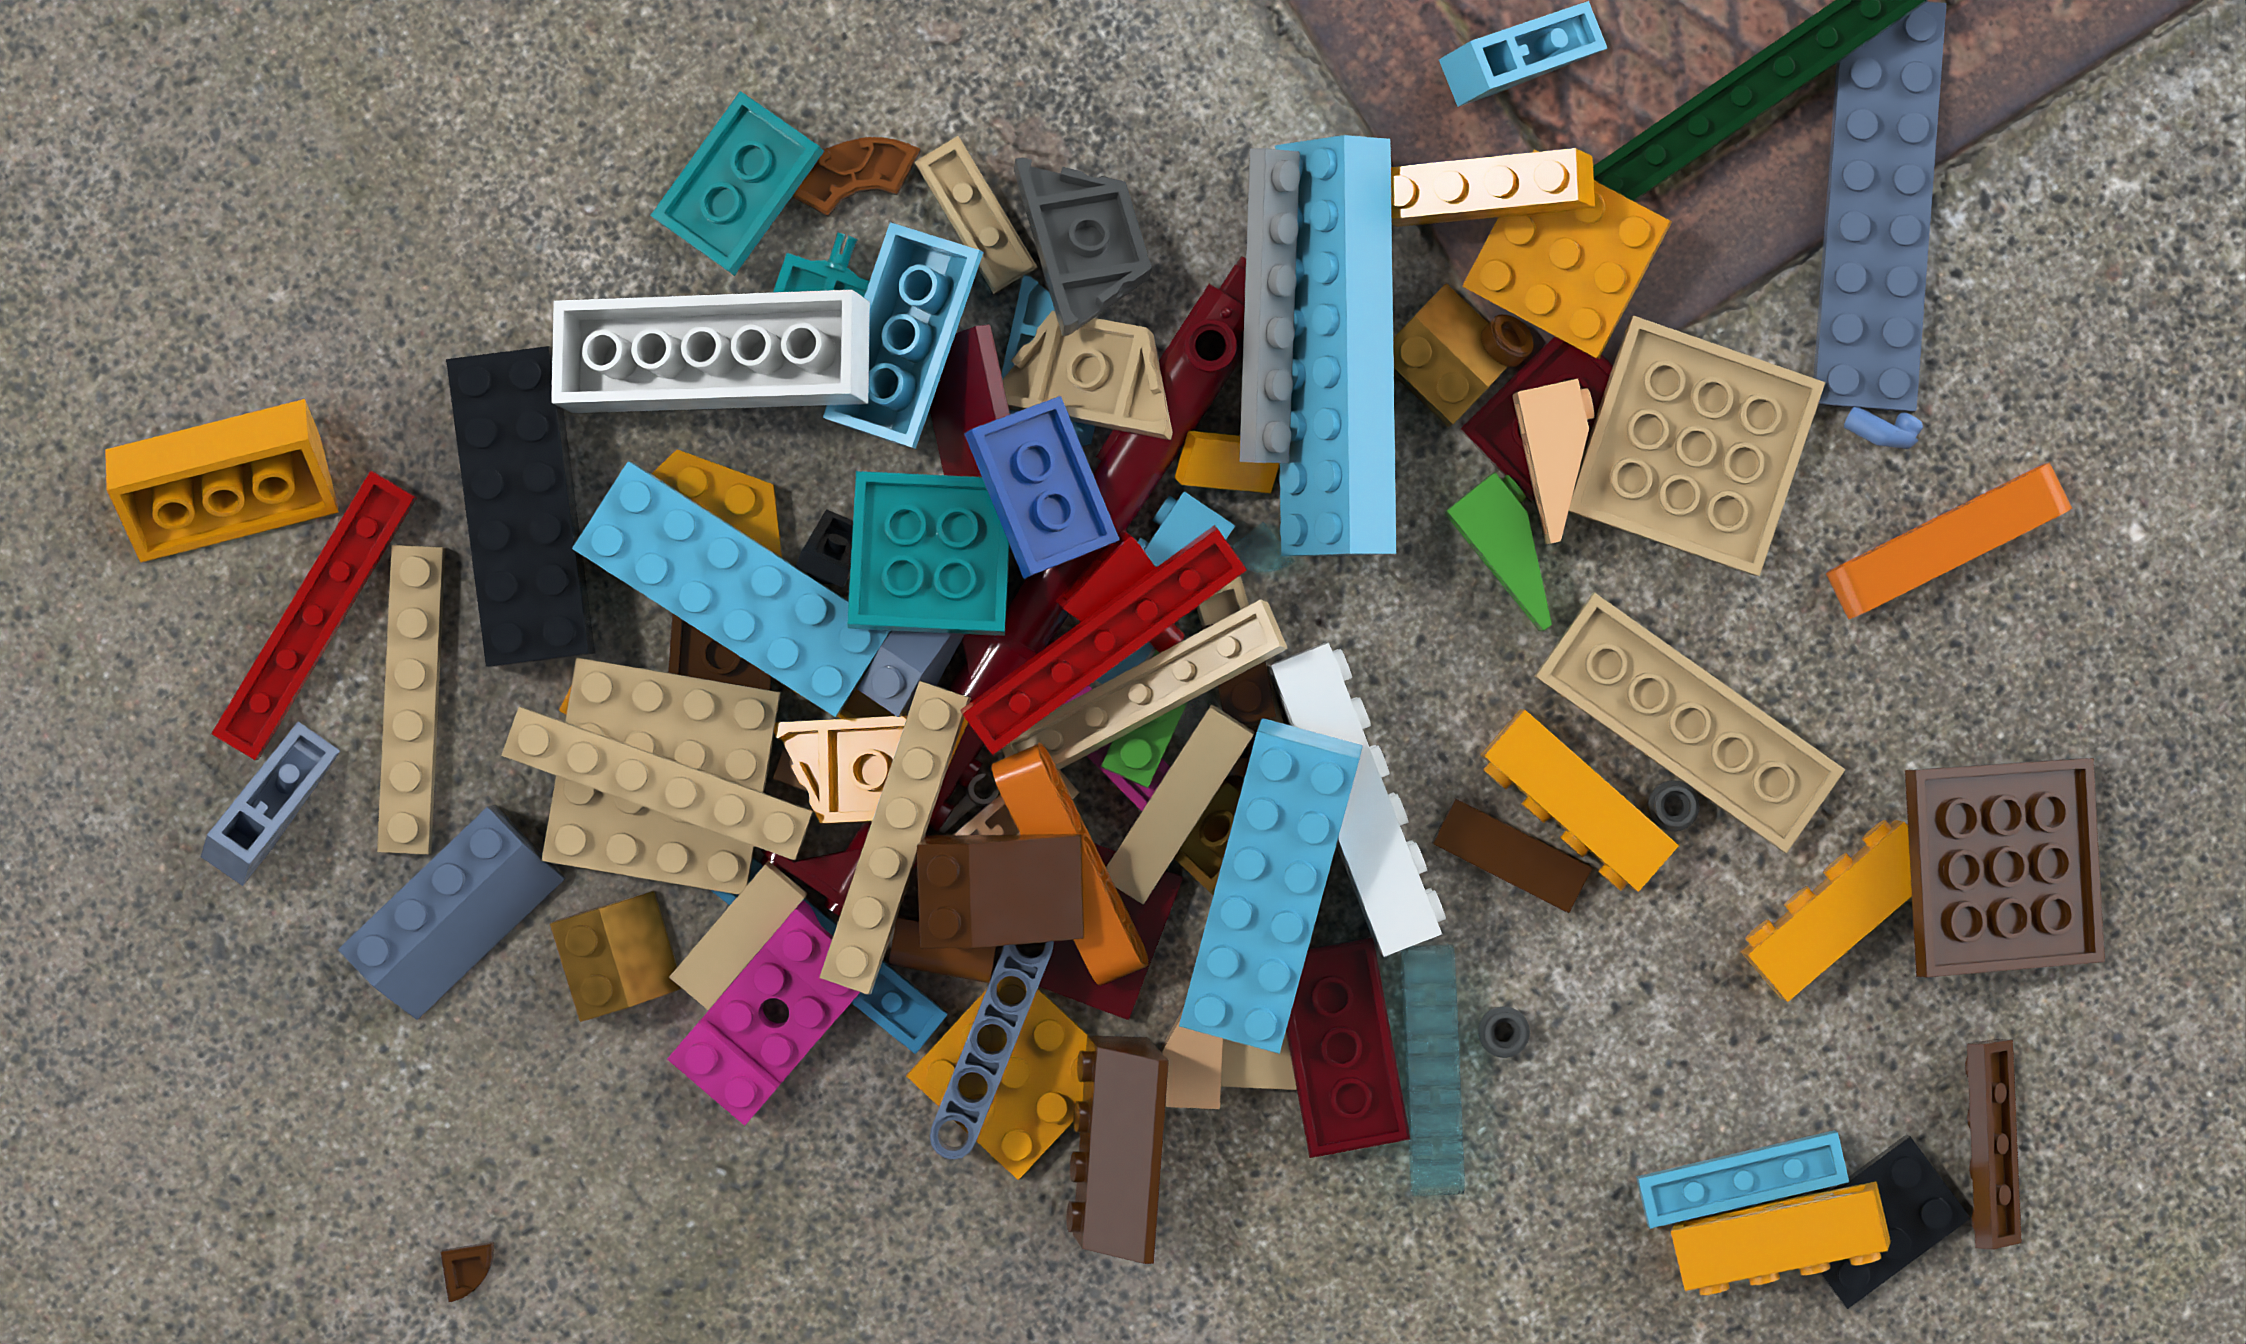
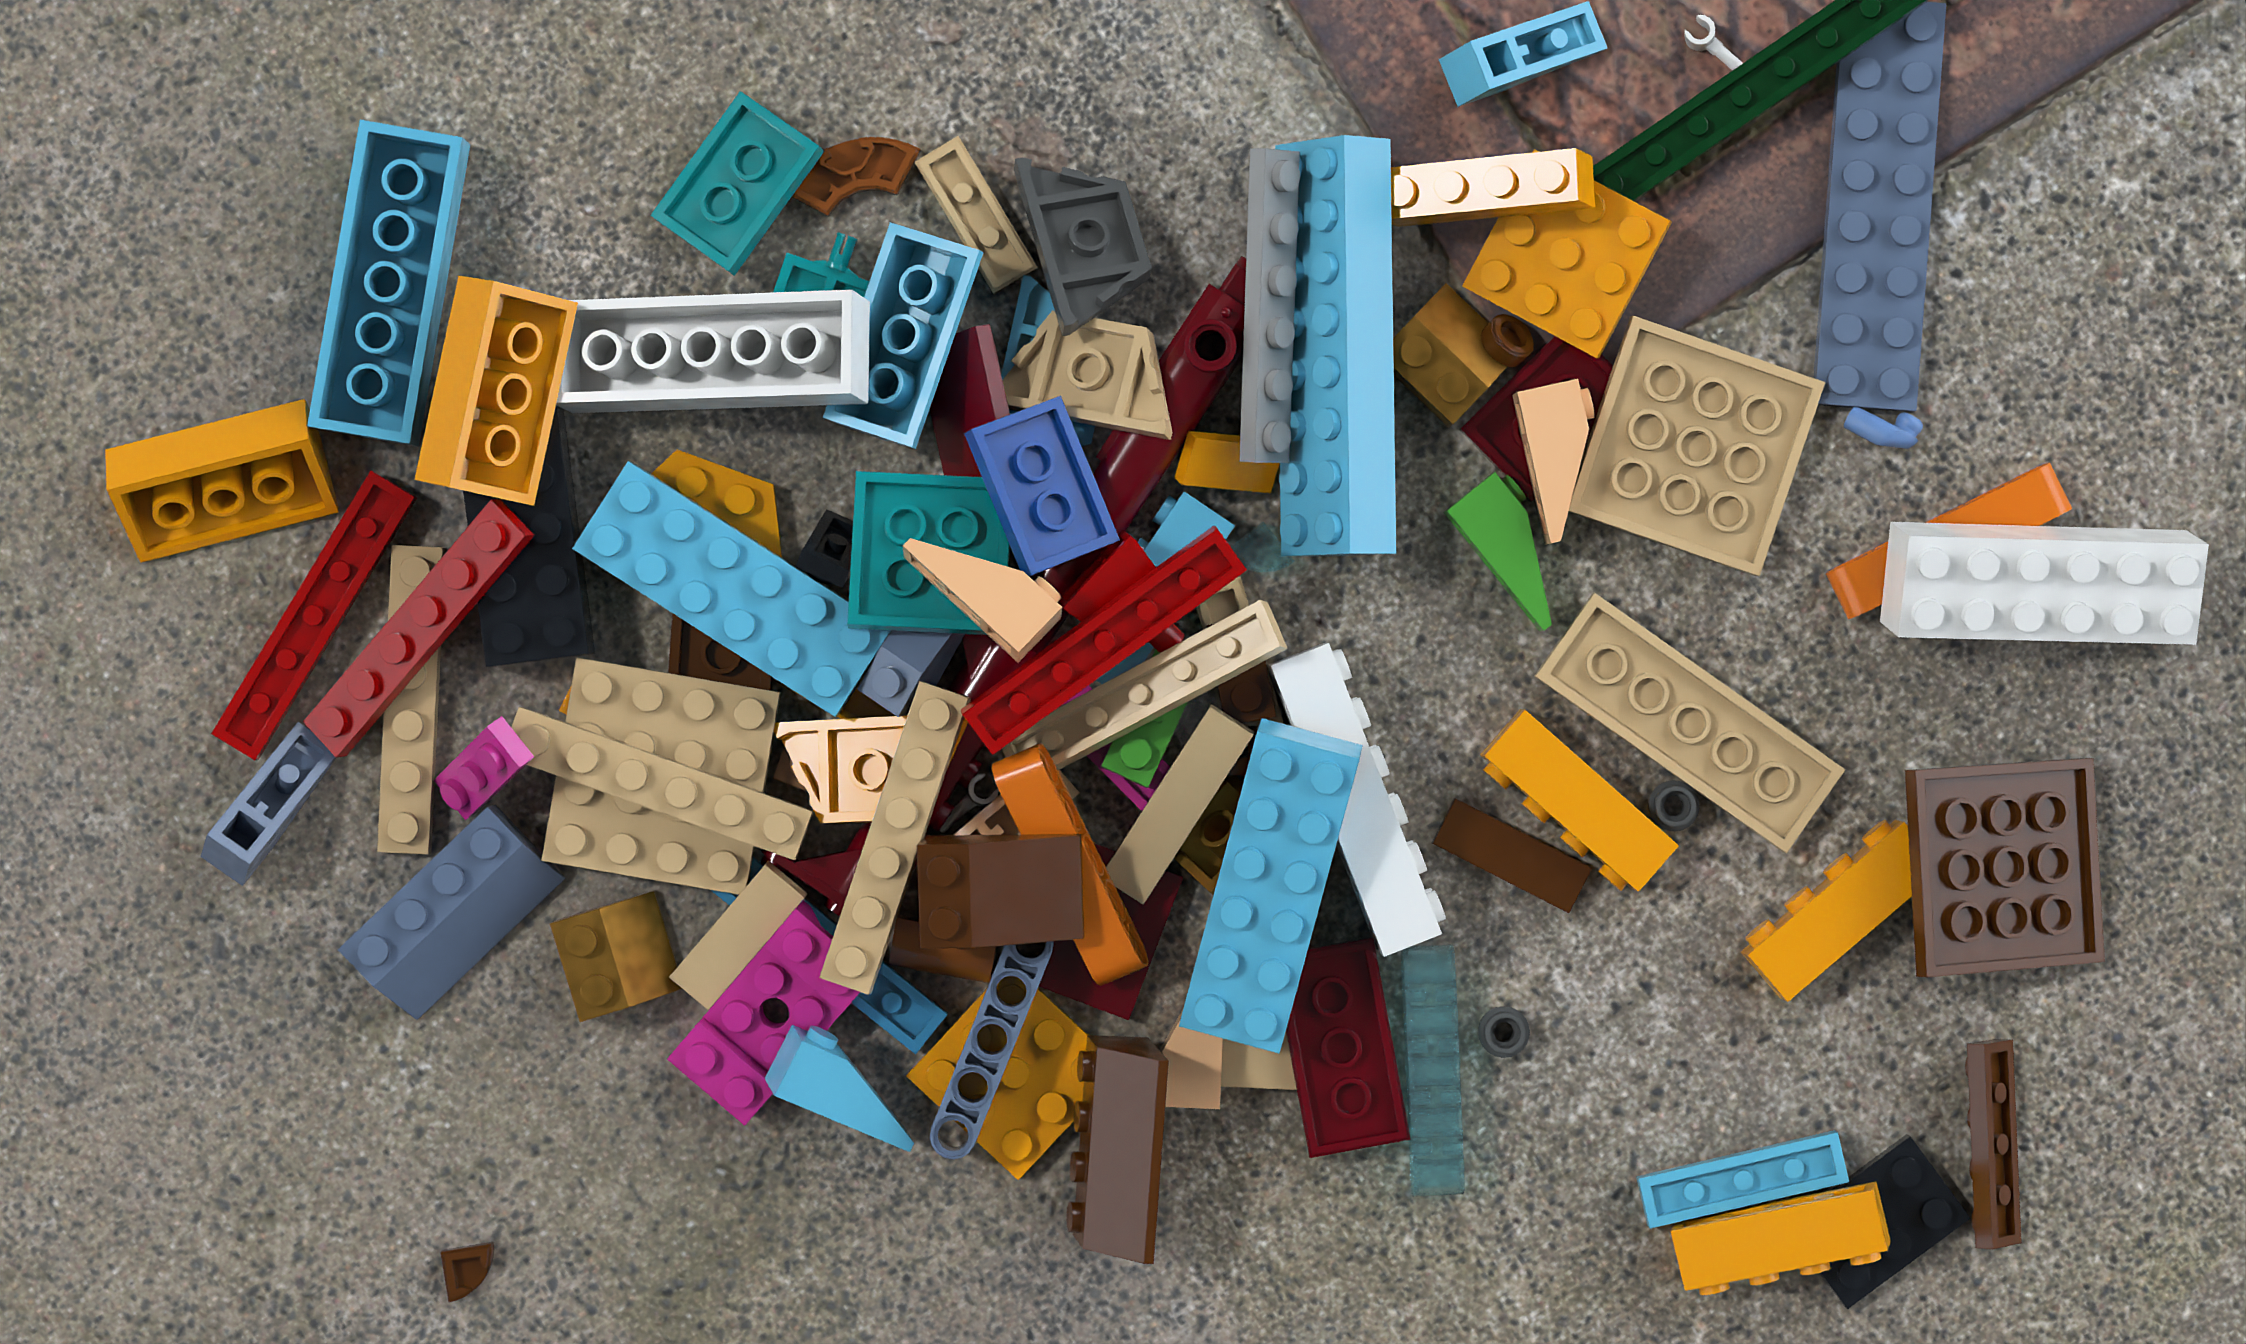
none -> red plate [303,499,534,758]
none -> medium azure brick [307,120,471,447]
none -> light orange slope [414,275,578,506]
none -> dark pink plate [433,716,534,820]
none -> medium azure slope [765,1025,914,1152]
none -> light nougat slope [903,538,1062,663]
none -> white hand [1684,15,1743,70]
none -> white brick [1880,522,2209,645]

